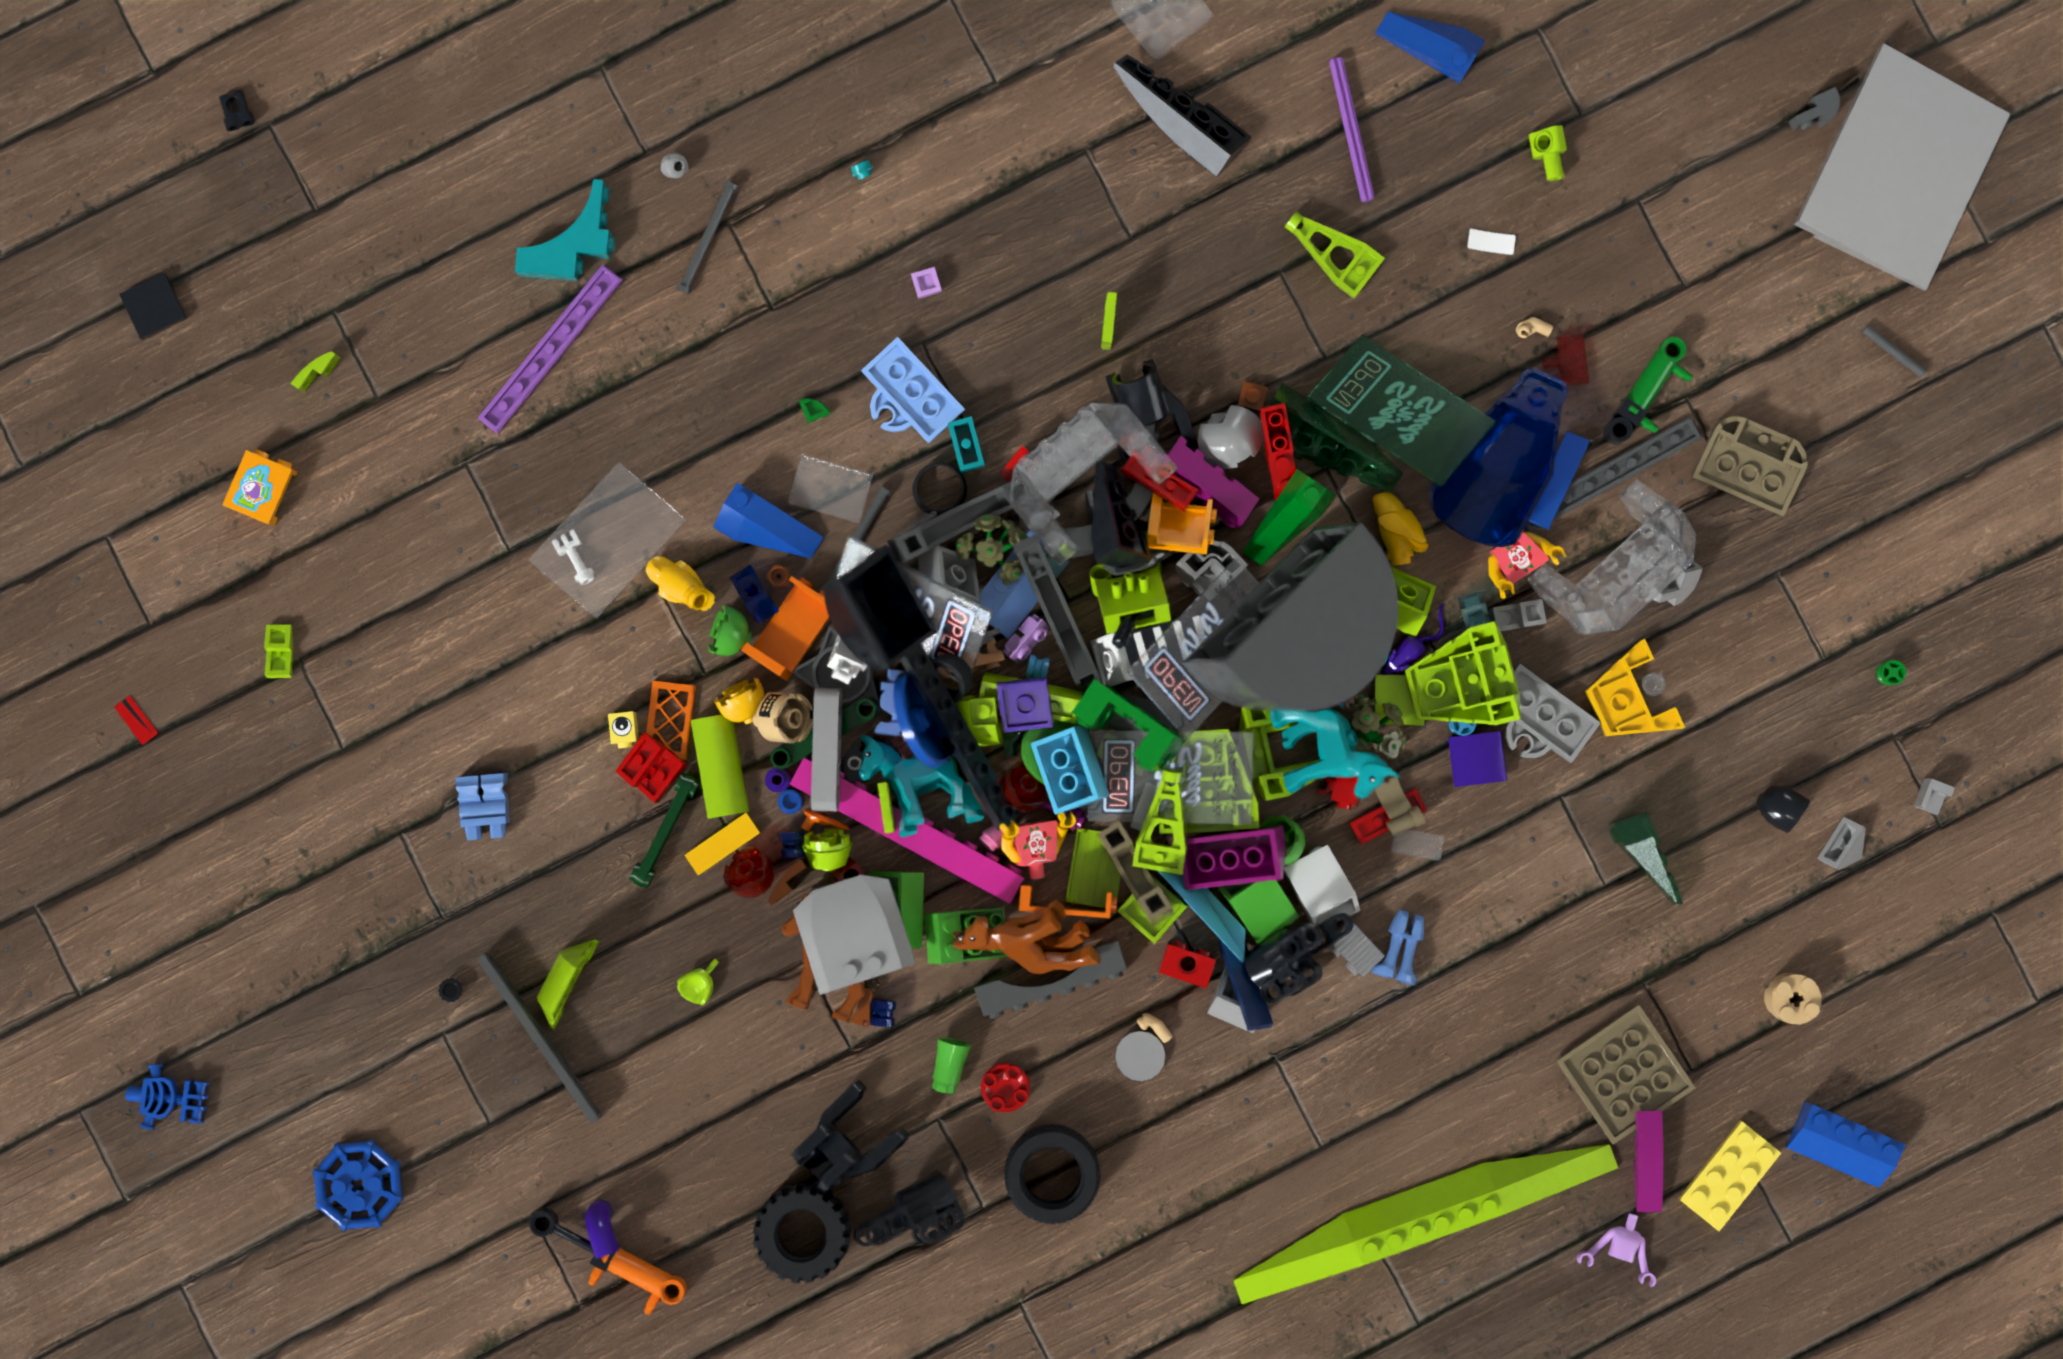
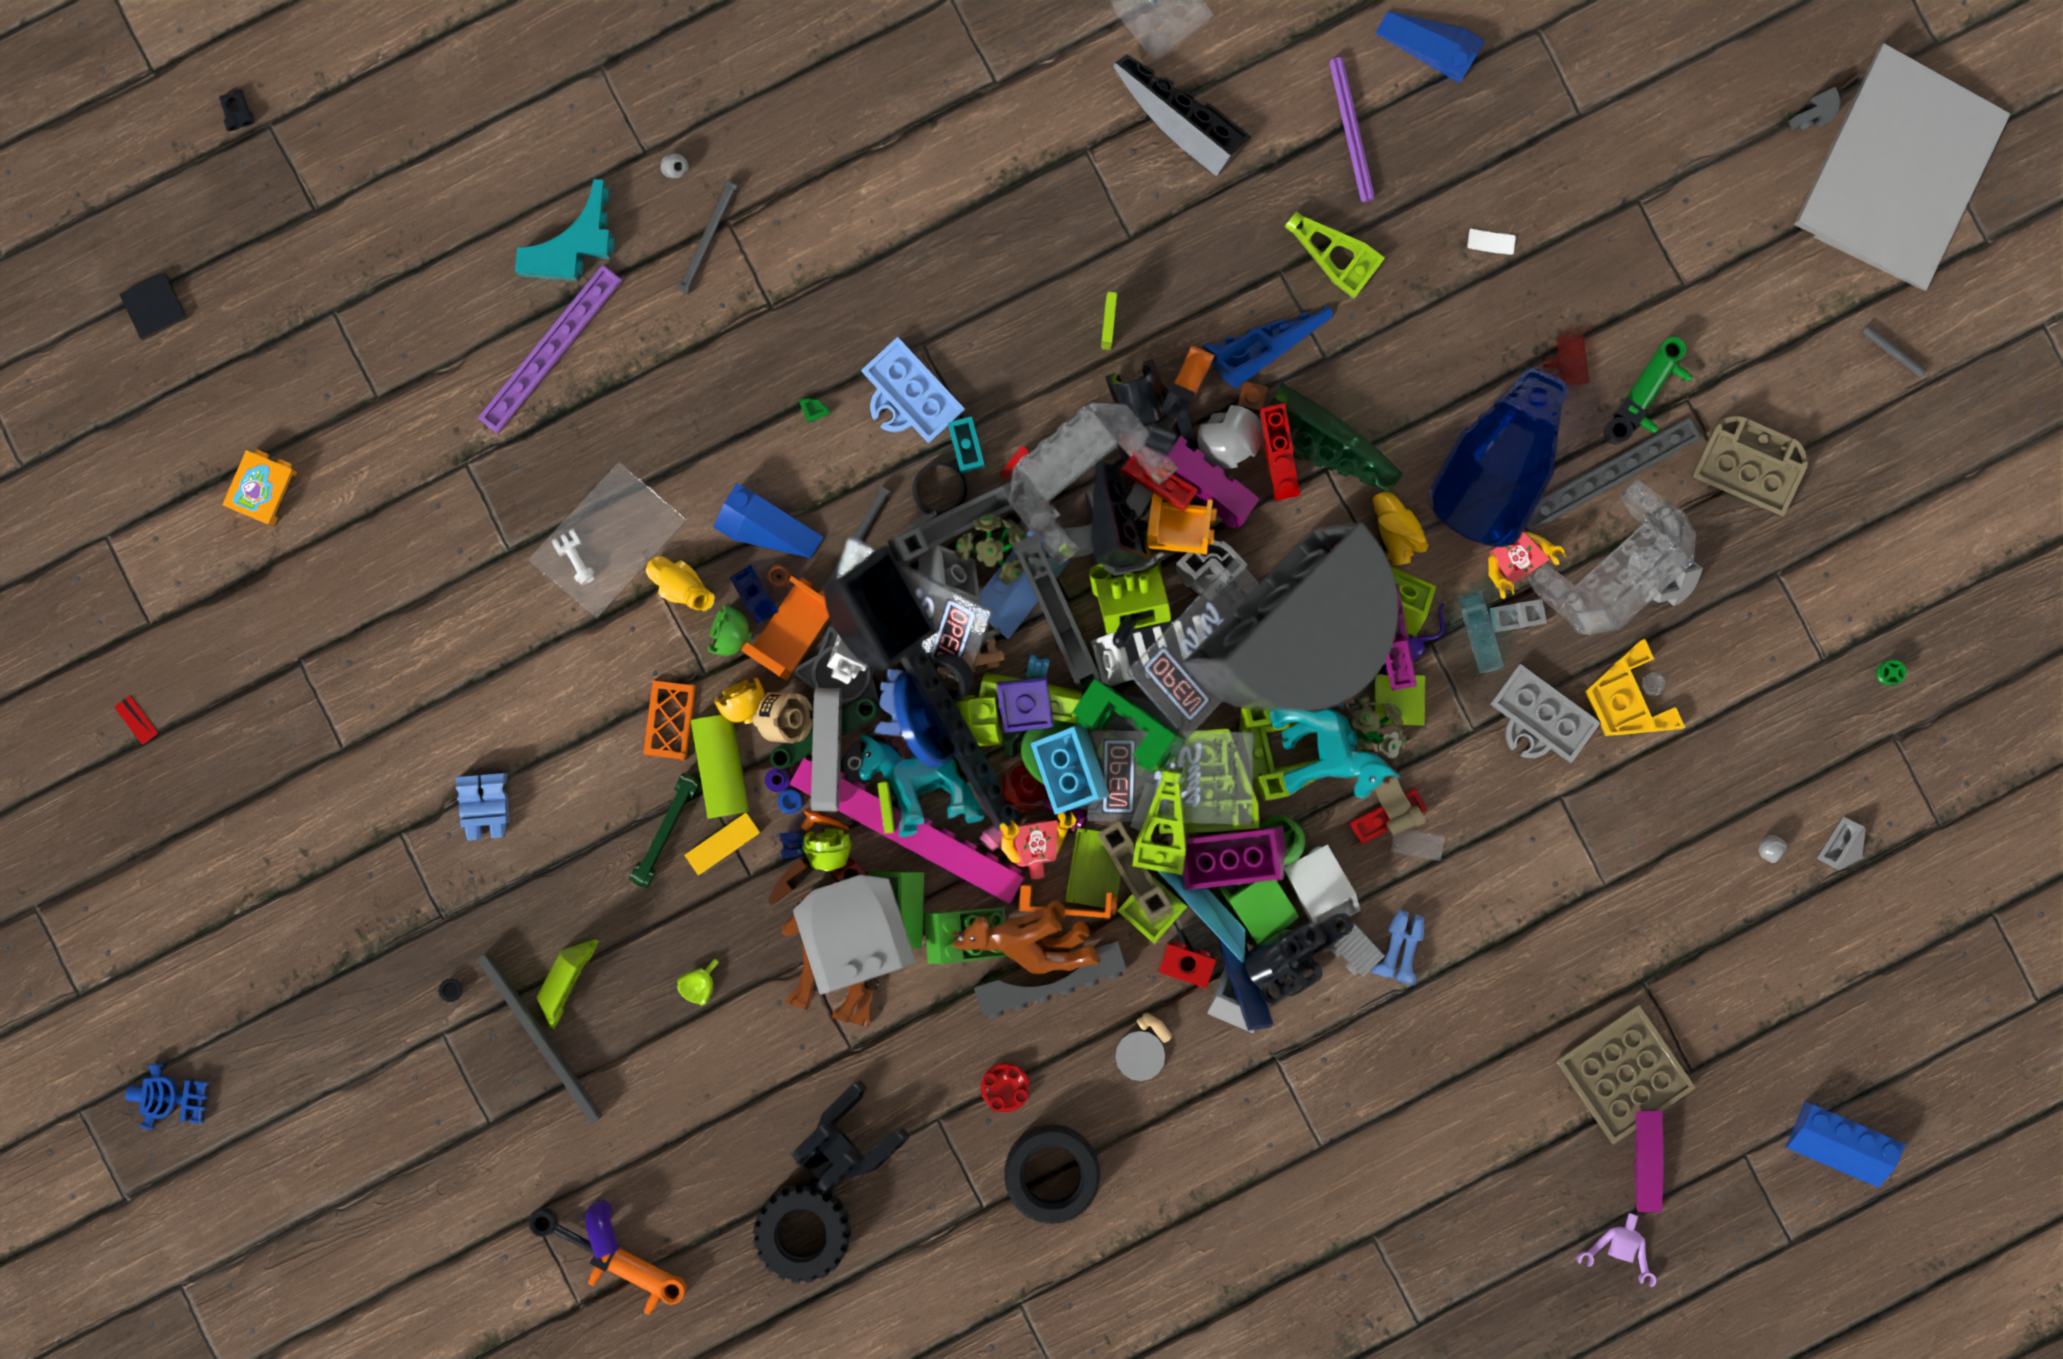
lime slope [264,624,293,678] -> none
lime slope [290,351,341,393] -> none
blue plate [312,1139,404,1231] -> none
light yellow brick [608,711,639,749] -> none
red slope [615,732,688,803] -> none
clear red cylinder [723,847,775,898] -> none
clear piece [788,454,874,523] -> none
teal plate [850,159,874,180] -> none
black piece [854,1170,965,1247] -> none
clear blue wheel [870,999,896,1027] -> none
lavender plate [911,267,942,299] -> none
bright green plant [932,1037,972,1094] -> none
lavender hinge [1002,614,1050,665] -> none
lime wedge [1233,1144,1618,1304] -> none
green wedge [1242,469,1335,565] -> none
clear green piece [1308,335,1495,487] -> none
red brick [1316,776,1361,810] -> none
lime wedge [1405,621,1521,725] -> none
dark azure wheel [1448,721,1476,736] -> none
dark purple slope [1448,731,1508,787] -> none
tan arm [1516,317,1553,338] -> none
blue tile [1526,431,1590,530] -> none
lime piece [1528,125,1567,181] -> none
clear green wedge [1609,811,1683,905] -> none
light yellow plate [1678,1121,1781,1231] -> none
black piece [1757,785,1810,833] -> none
tan brick [1764,973,1822,1025] -> none
light grey panel [1914,778,1955,815] -> none
none -> black piece [1144,345,1215,457]
none -> blue wedge [1204,305,1333,389]
none -> magenta slope [1385,583,1417,690]
none -> light grey piece [1759,835,1787,863]

